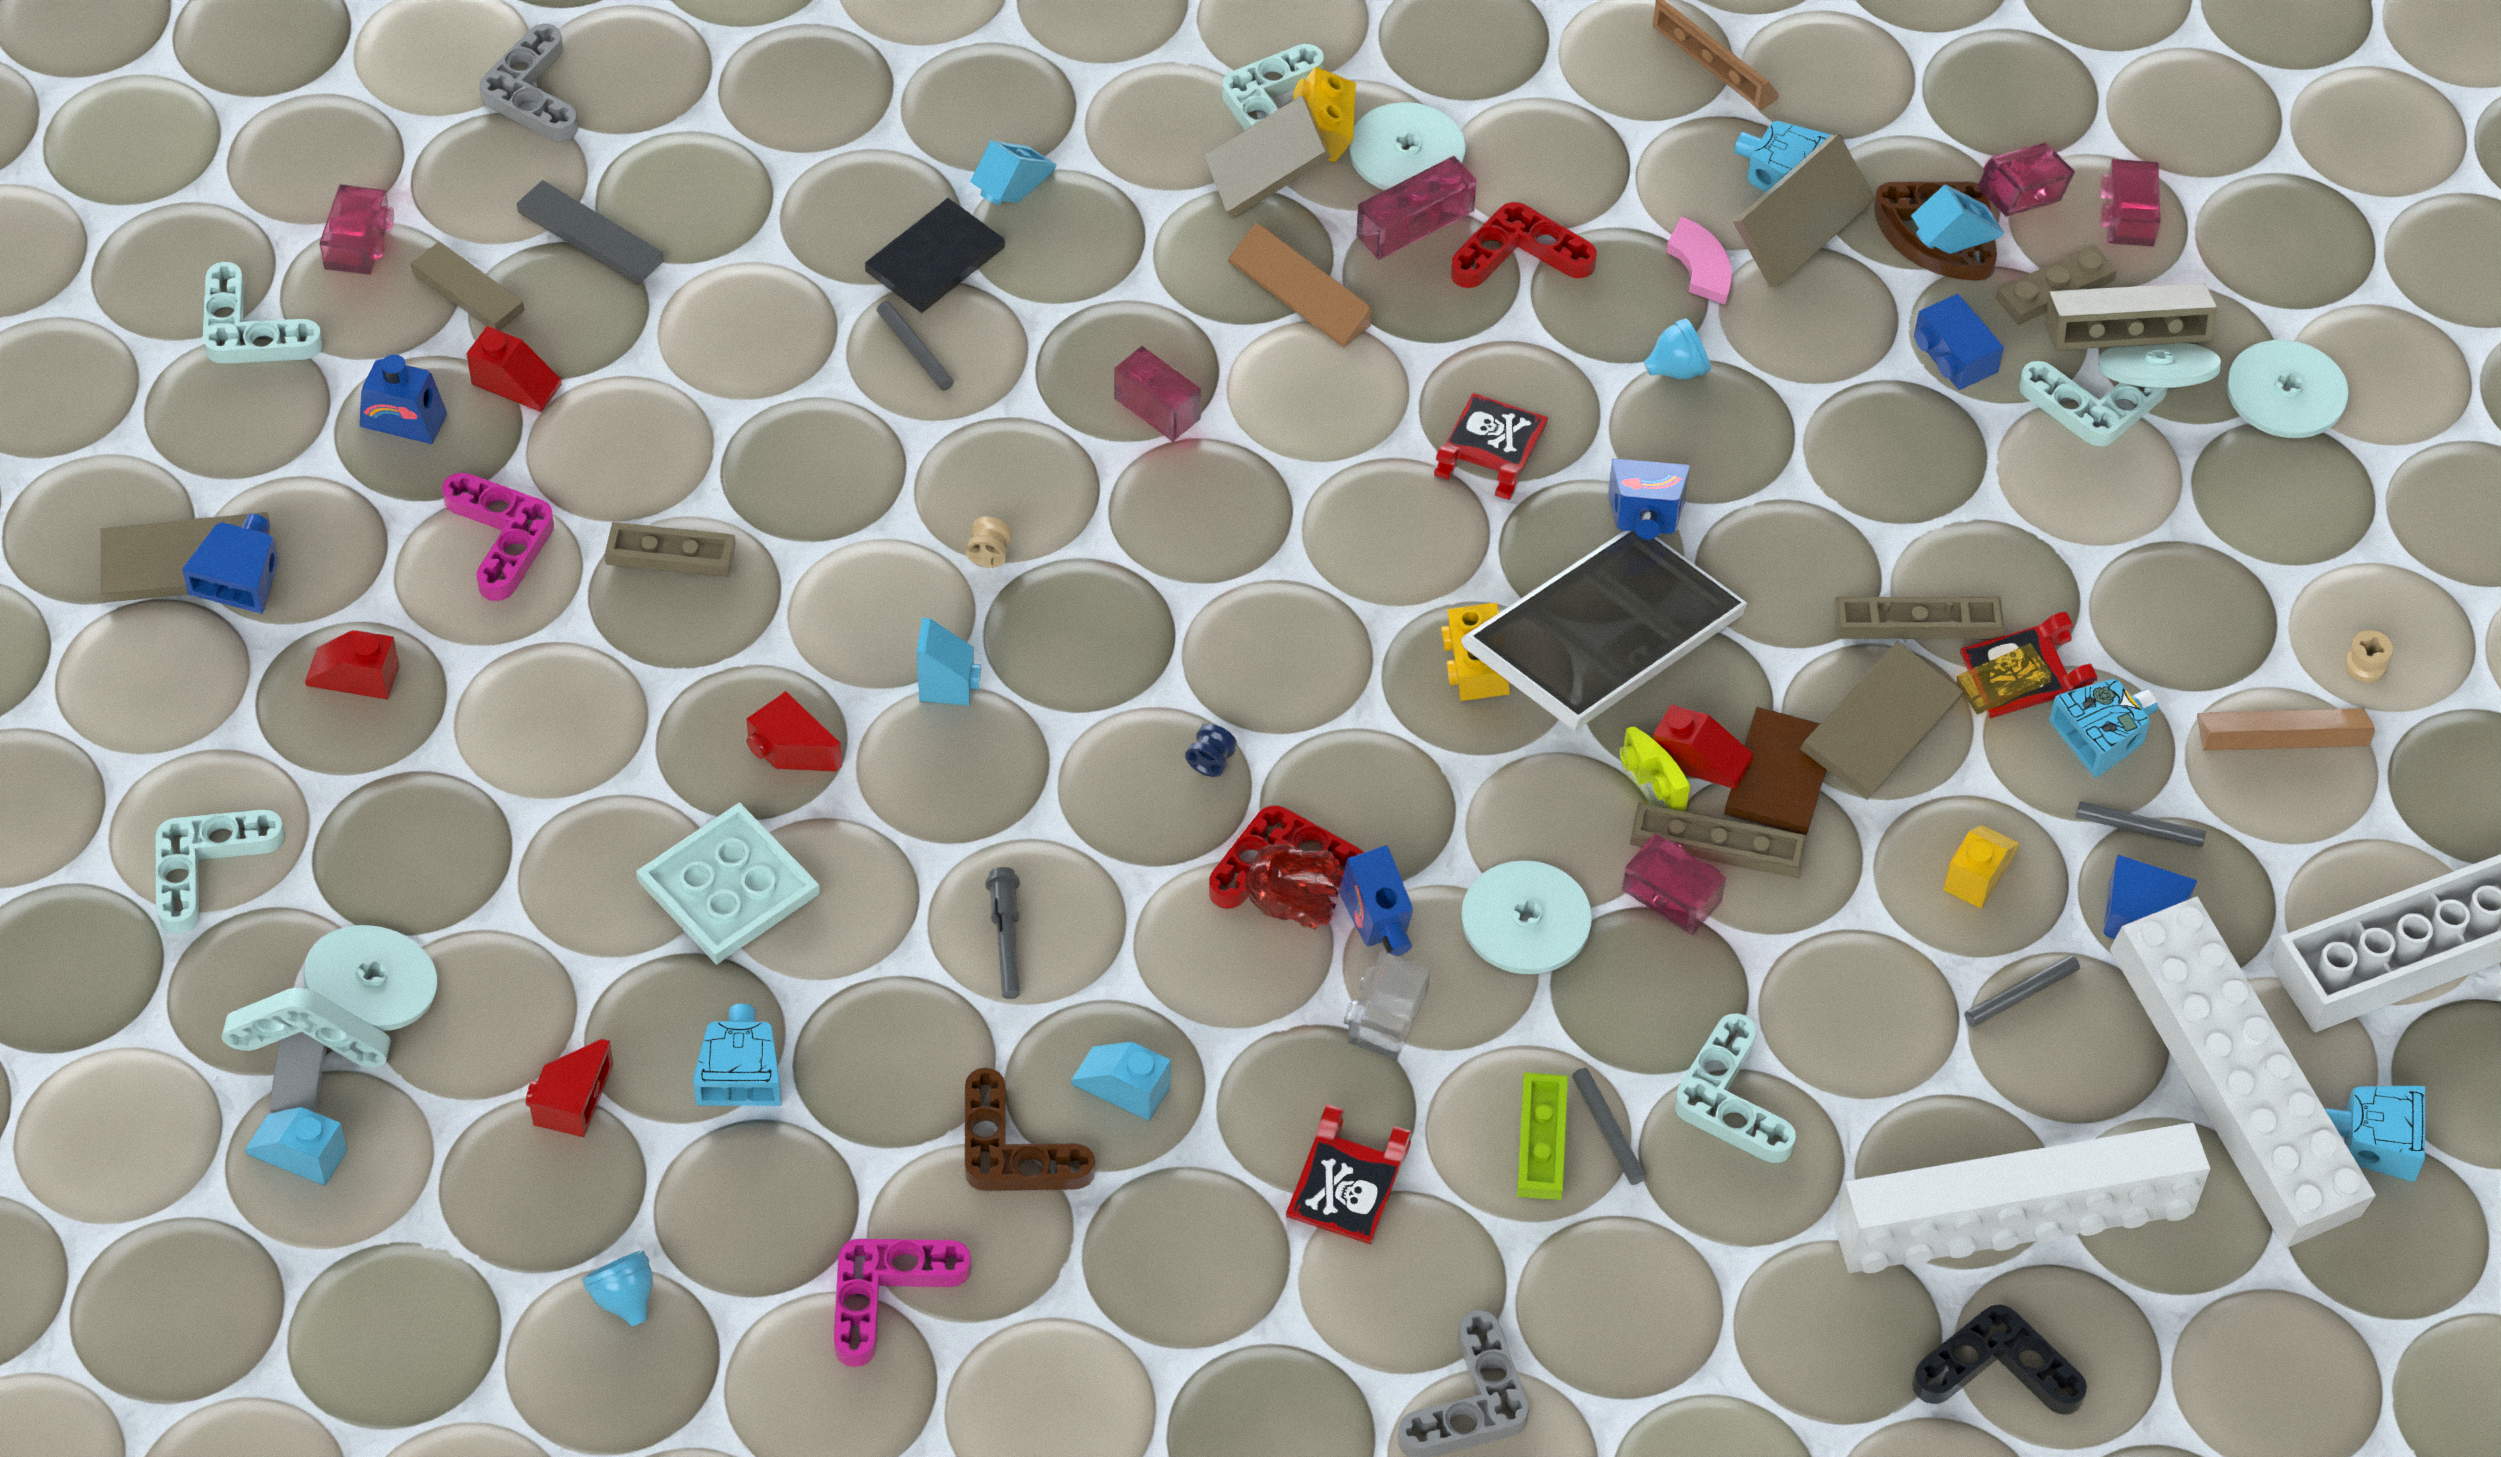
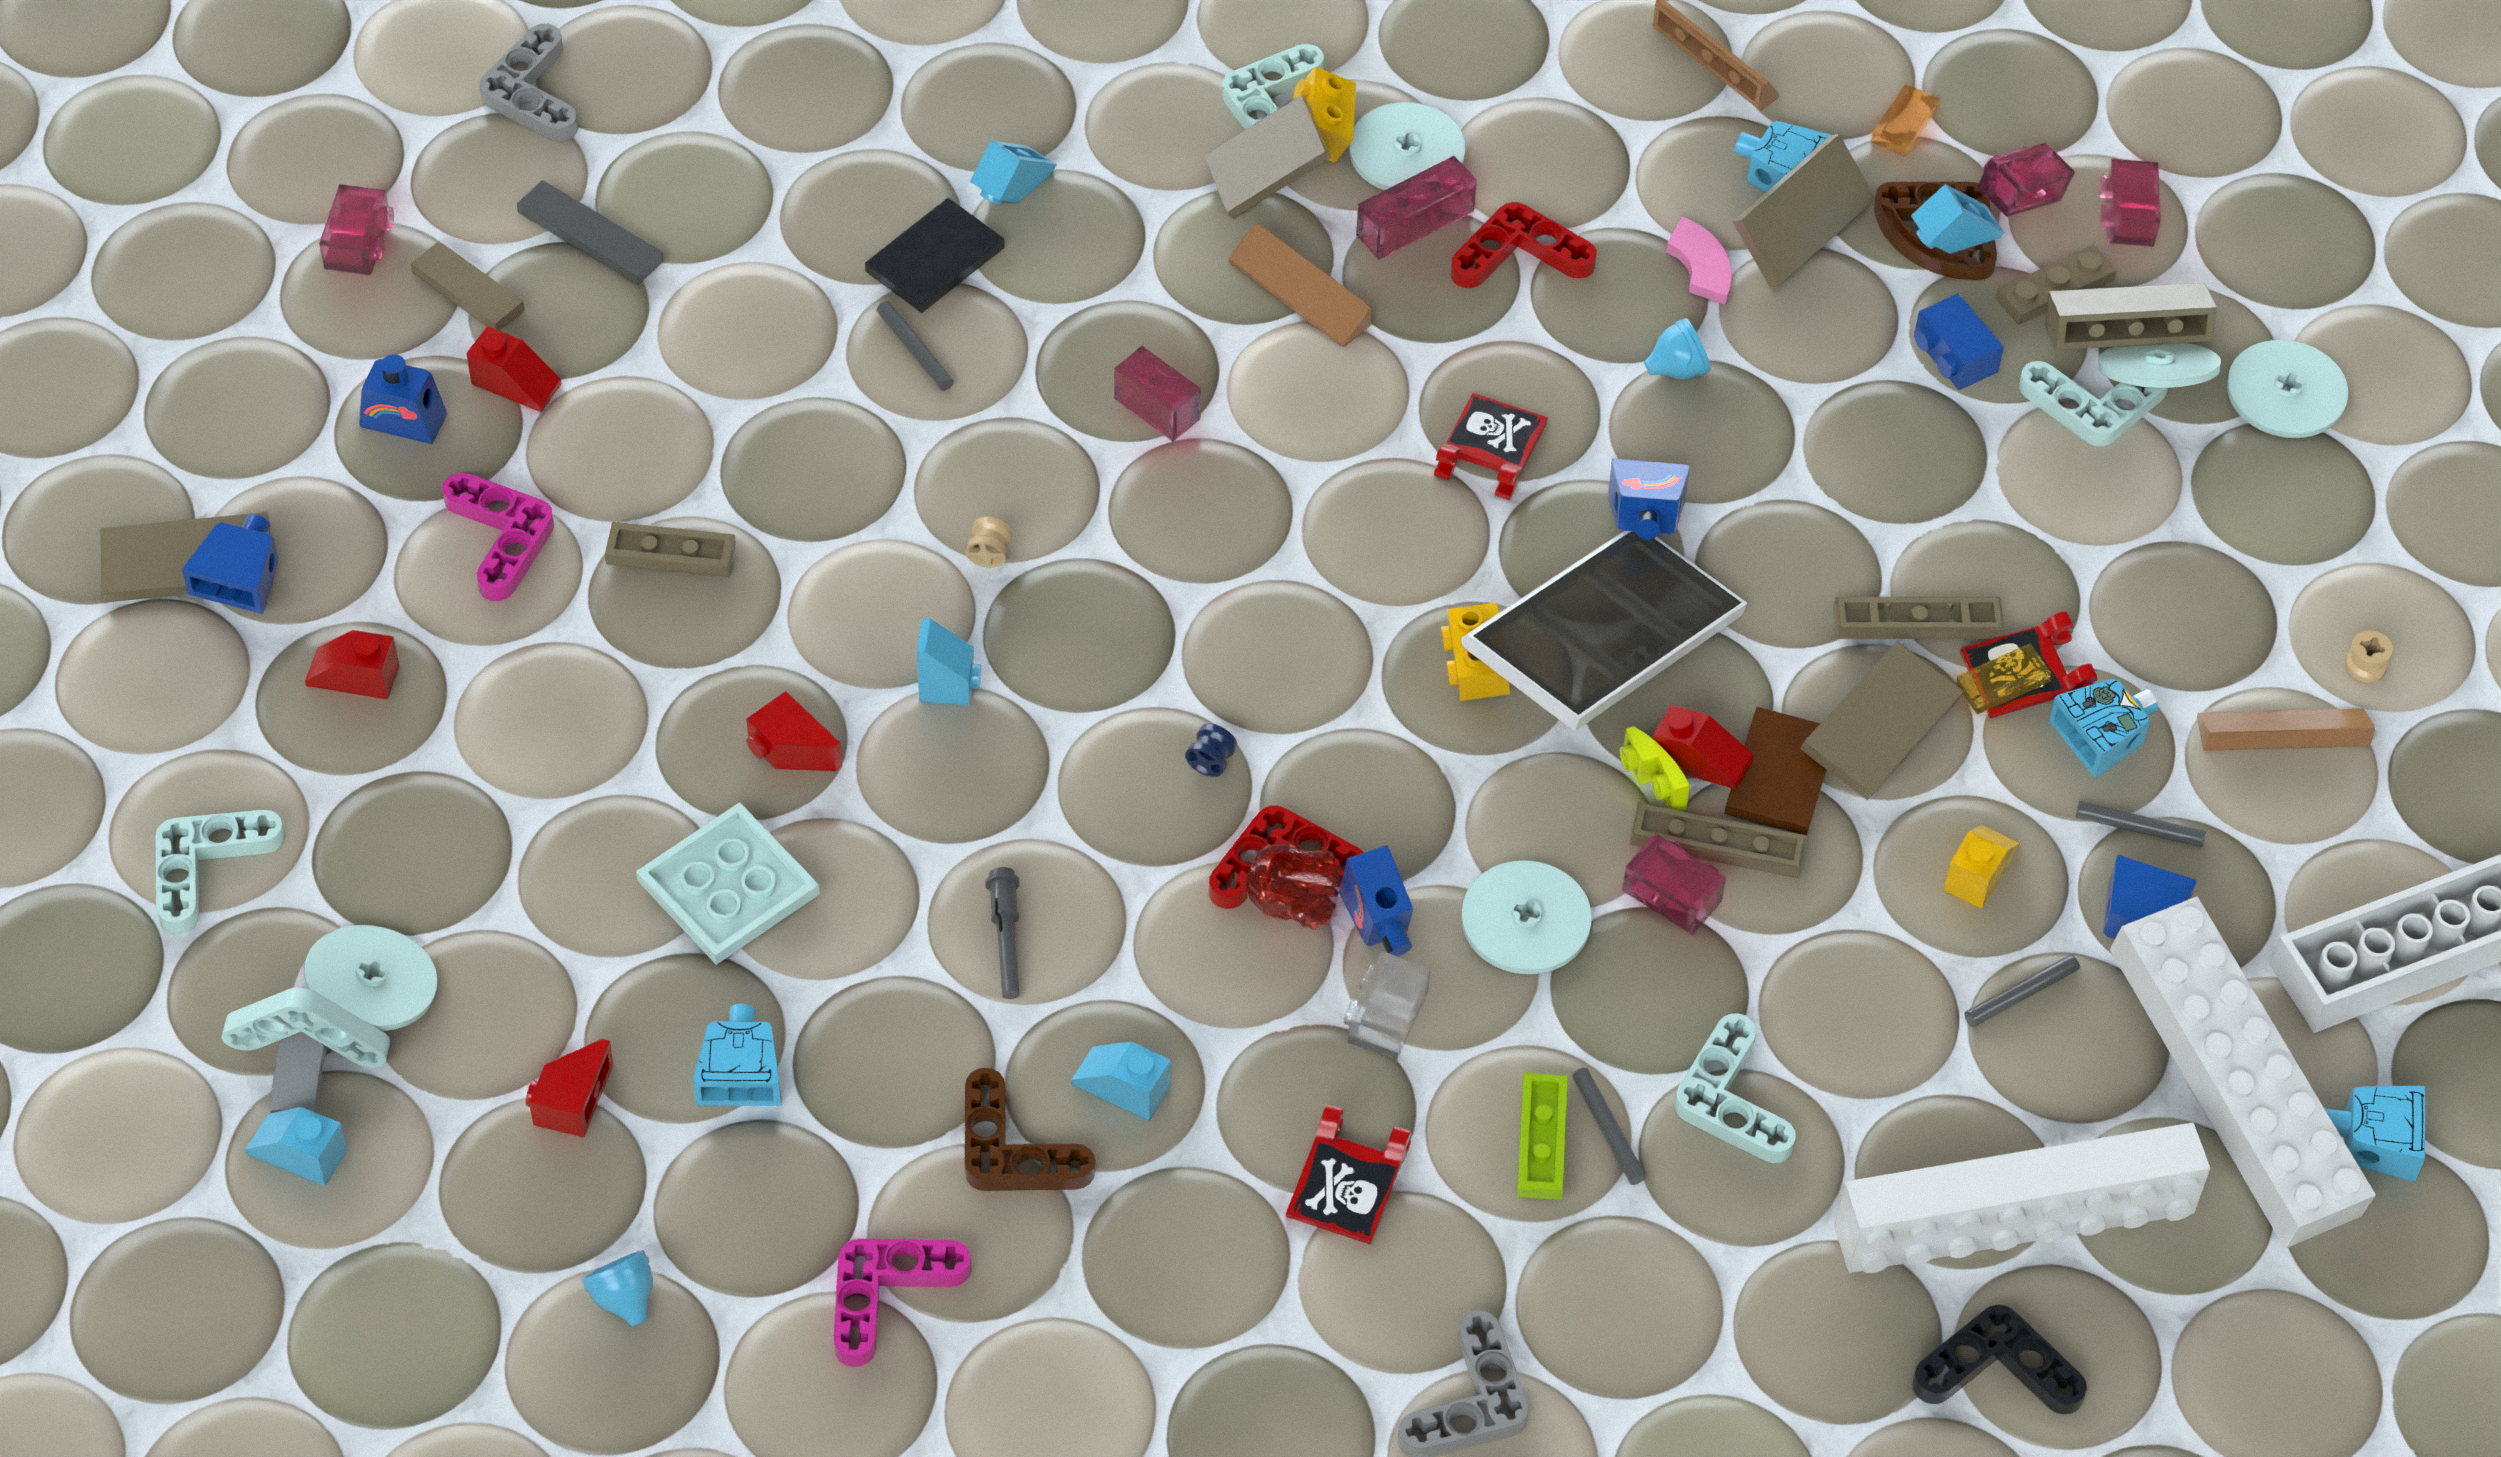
light aqua beam [203,262,323,364] -> none
none -> clear orange tile [1871,84,1940,156]

